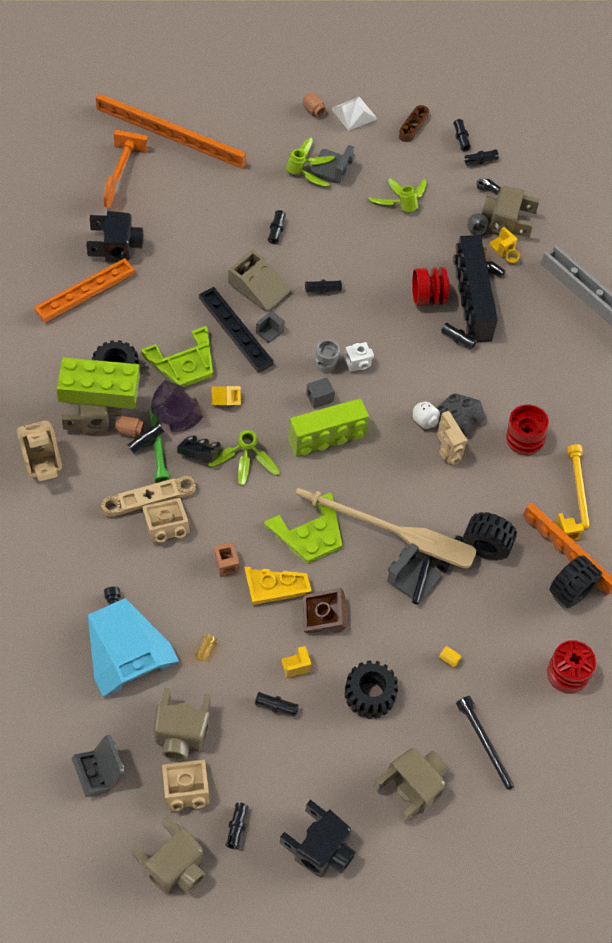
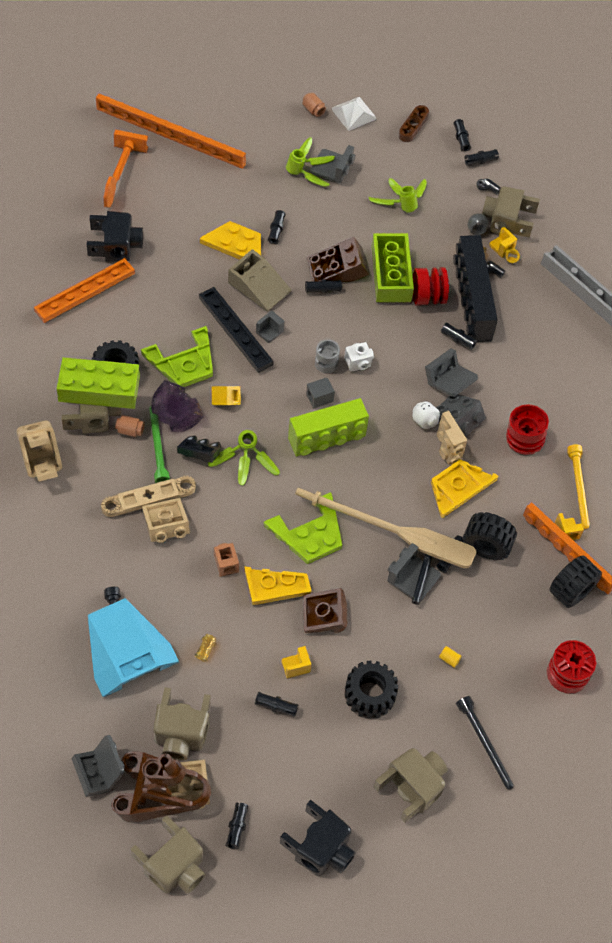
black pin [127,422,165,454] -> none
none -> reddish brown connector [111,751,211,822]
none -> yellow wing [200,221,261,260]
none -> reddish brown slope [307,237,369,283]
none -> lime brick [371,233,414,302]
none -> dark grey bracket [425,348,478,396]
none -> yellow wing [431,459,499,518]

